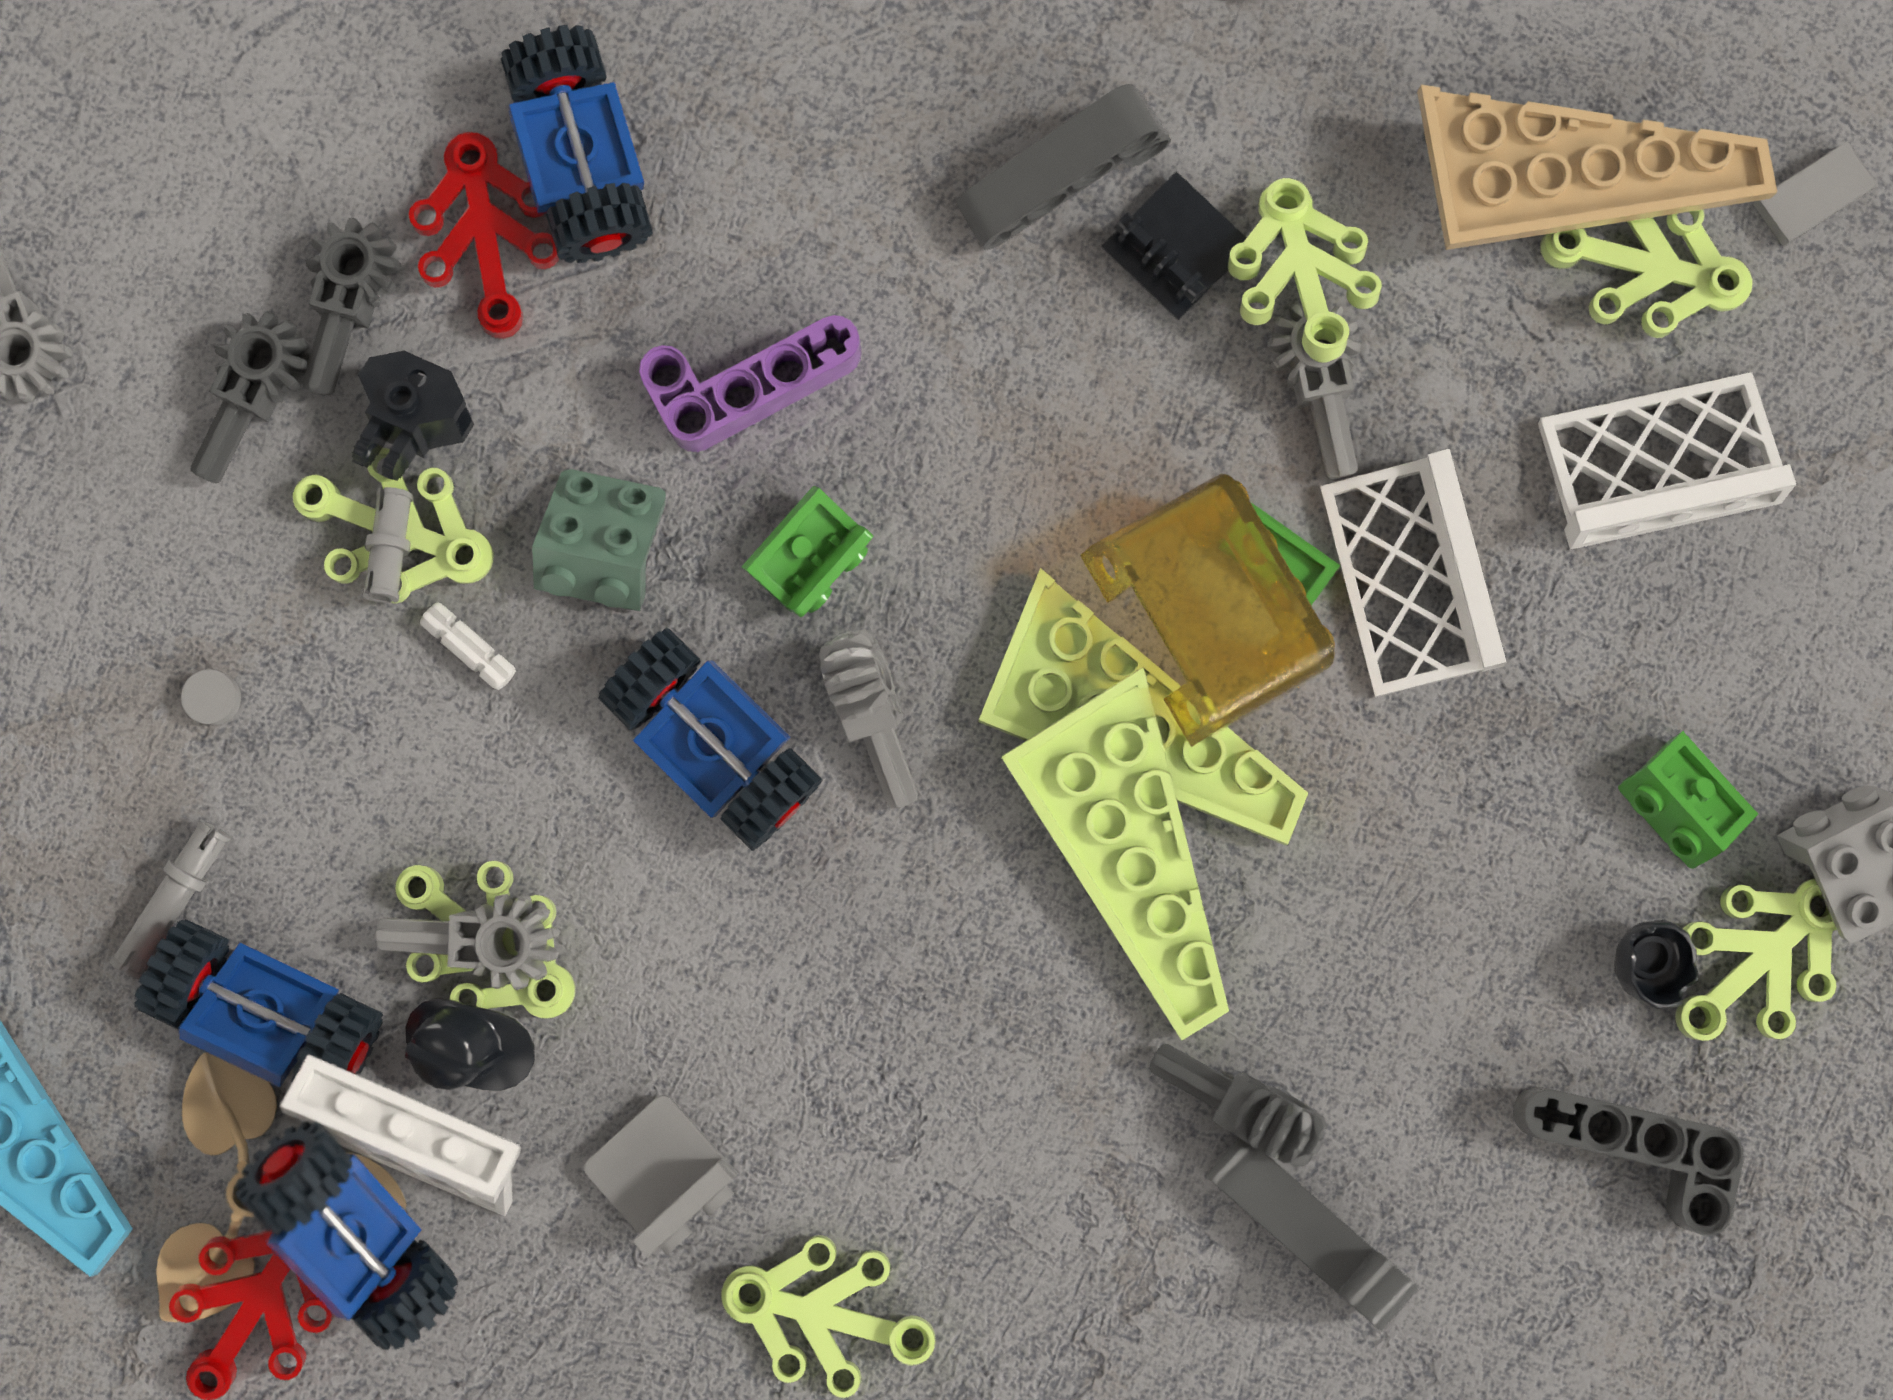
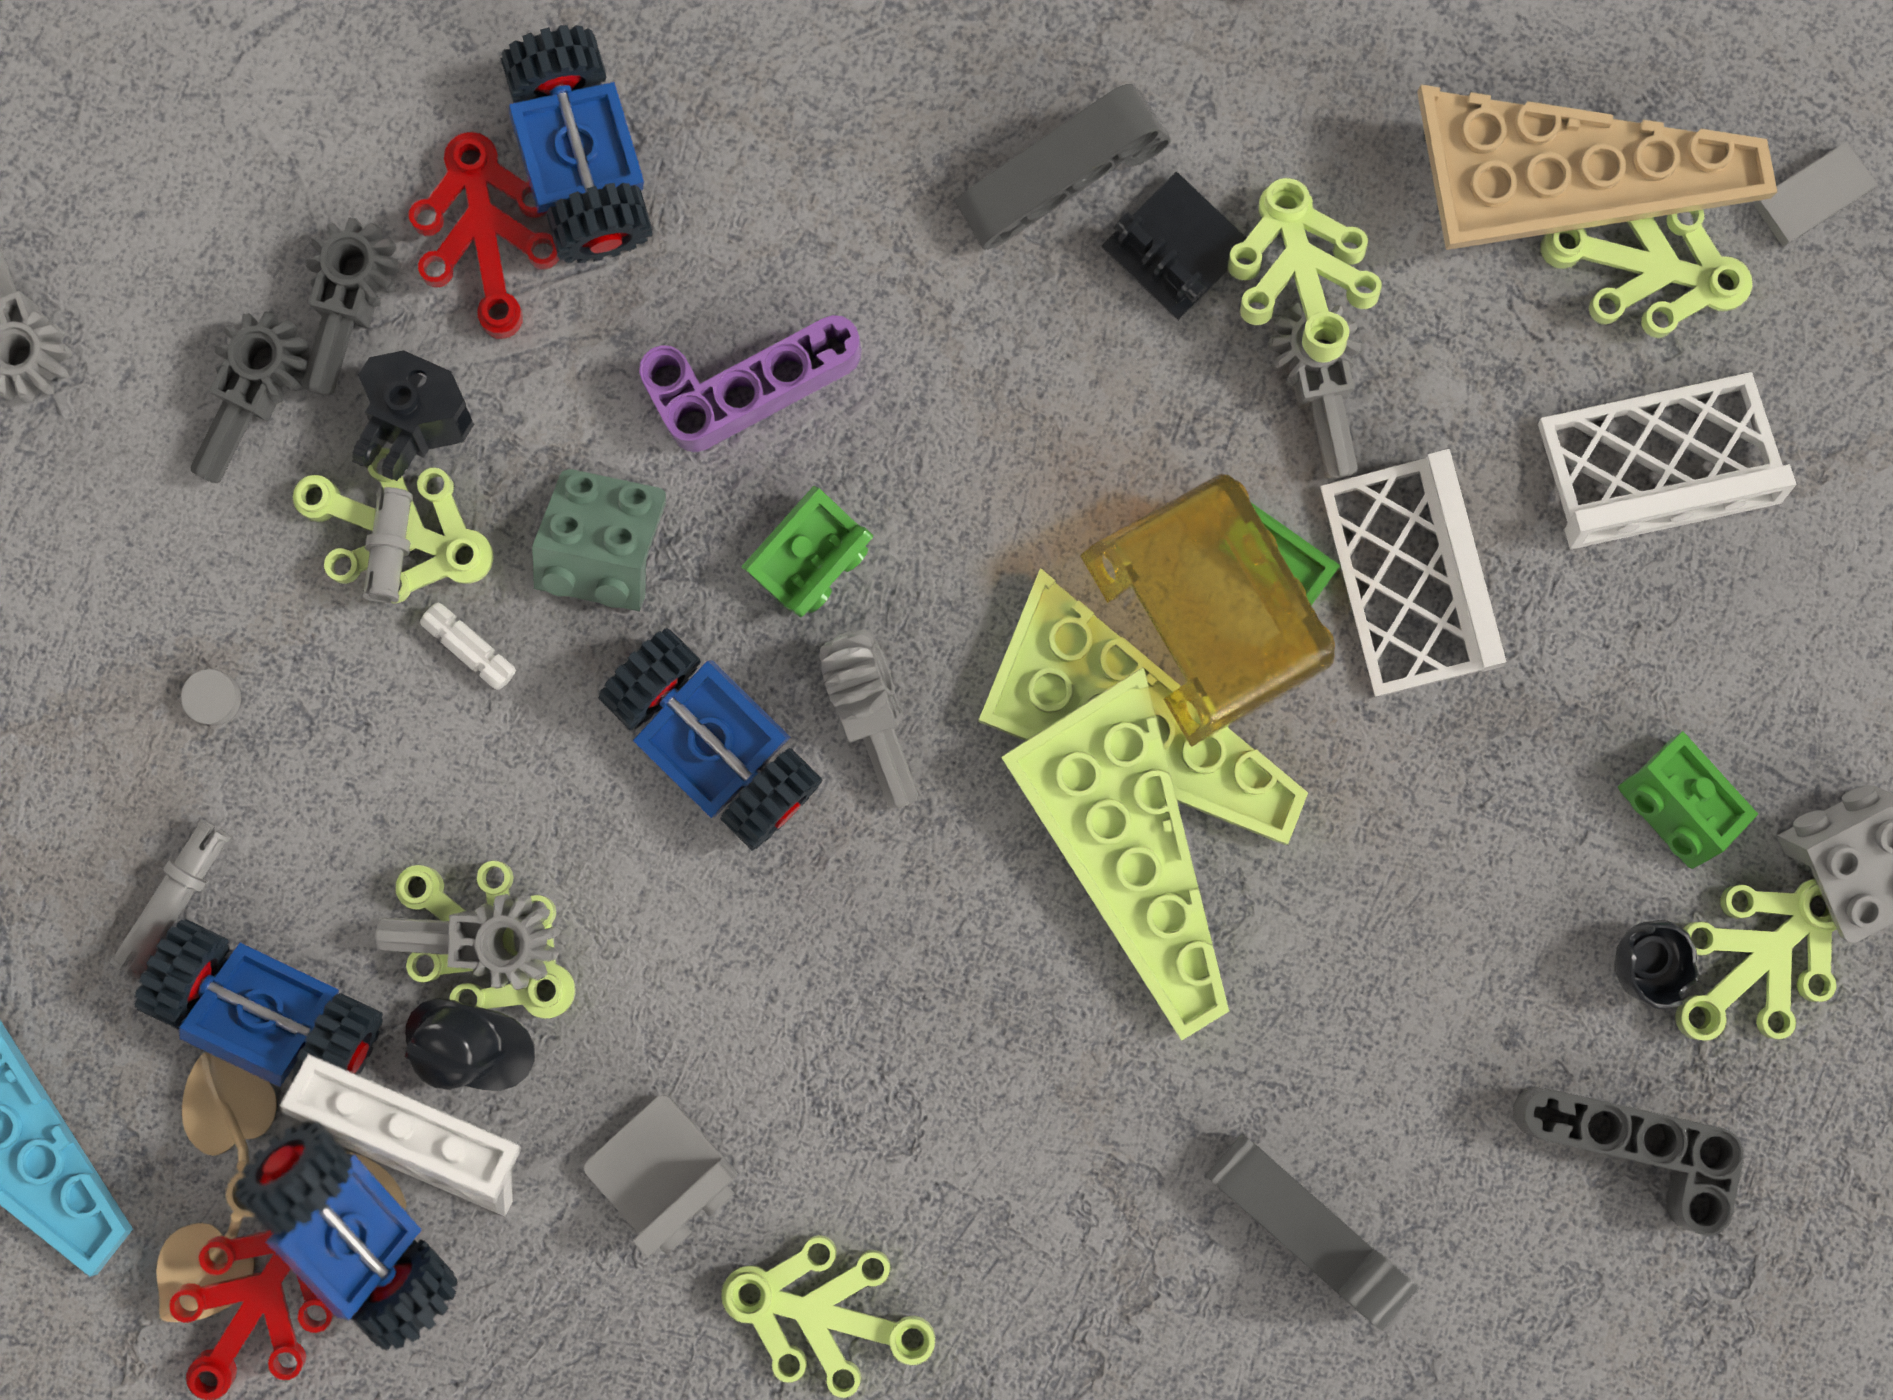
dark grey gear [1149,1044,1328,1167] -> none

